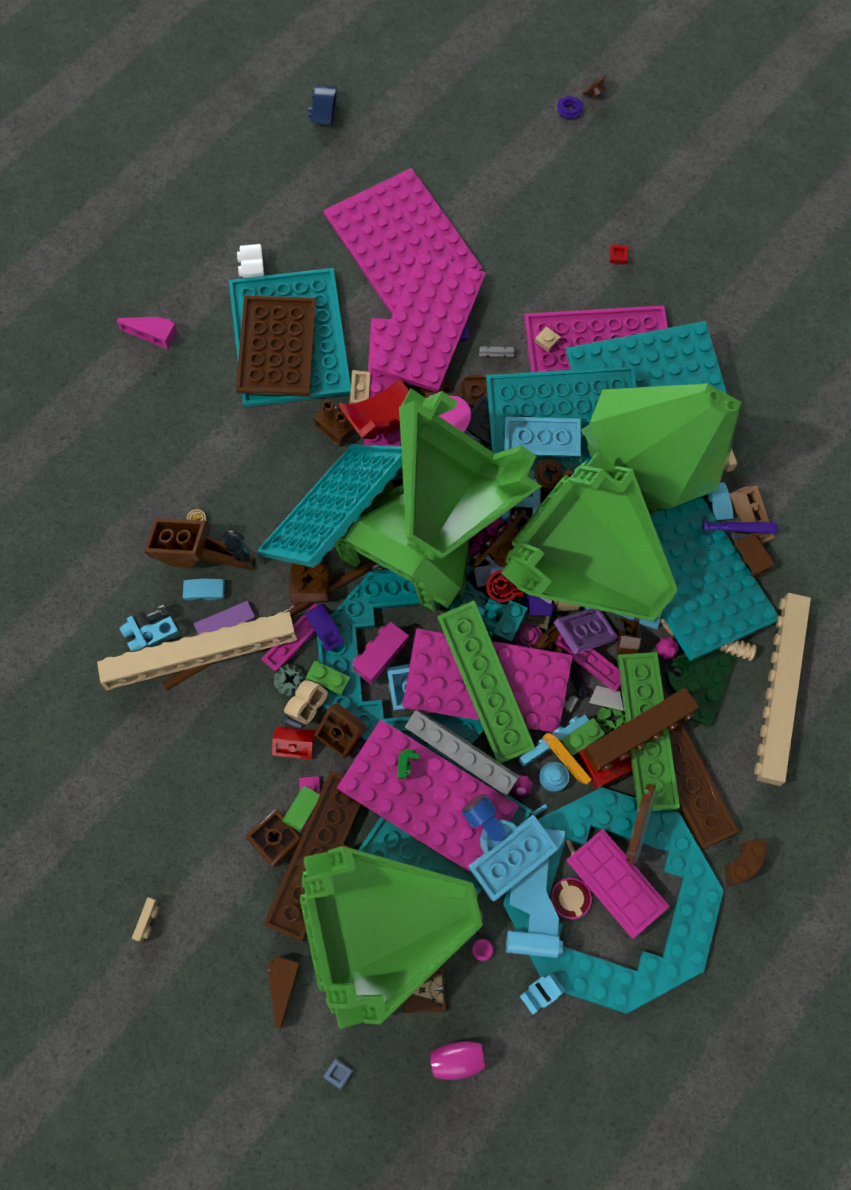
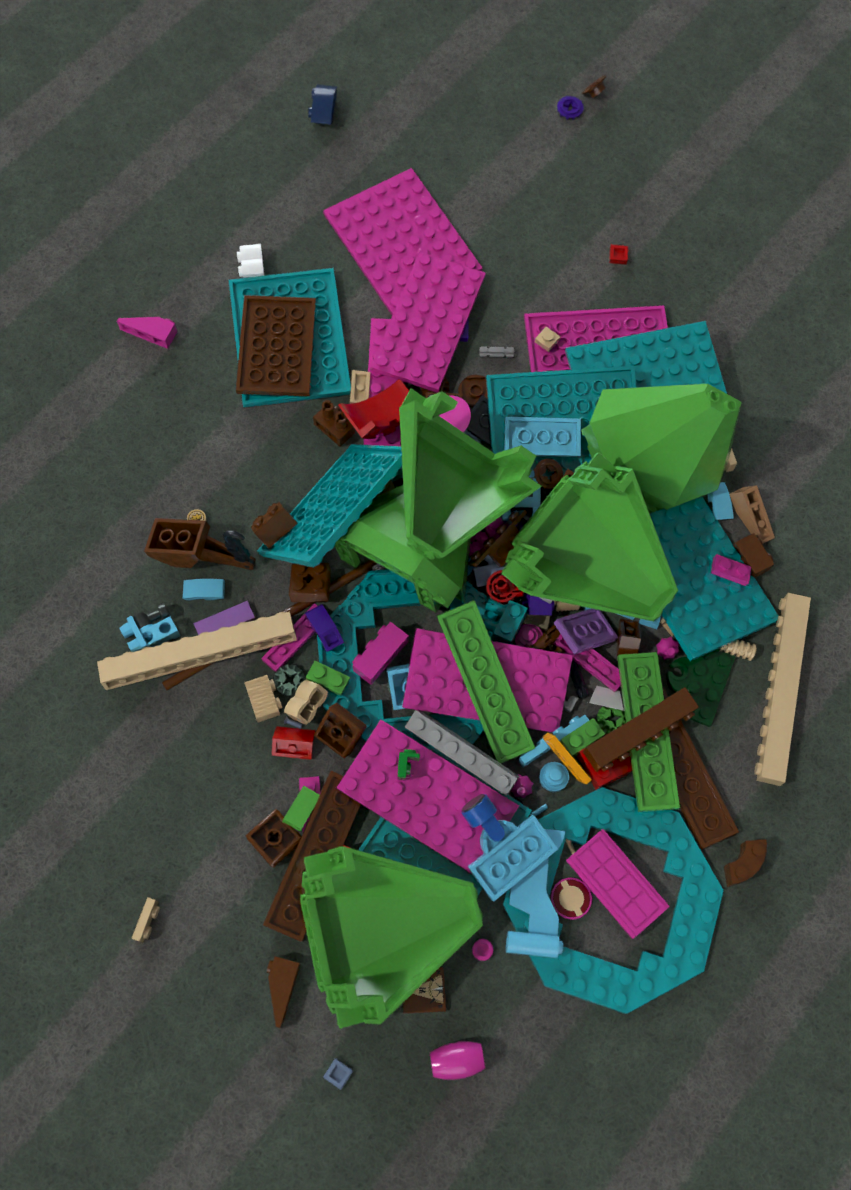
medium azure piece [520,972,565,1014] -> none
reddish brown tile [626,783,656,866] -> none
dark purple piece [702,520,778,534] -> none
none -> tan brick [245,675,282,722]
none -> reddish brown brick [251,502,298,548]
none -> dark pink plate [711,554,751,586]

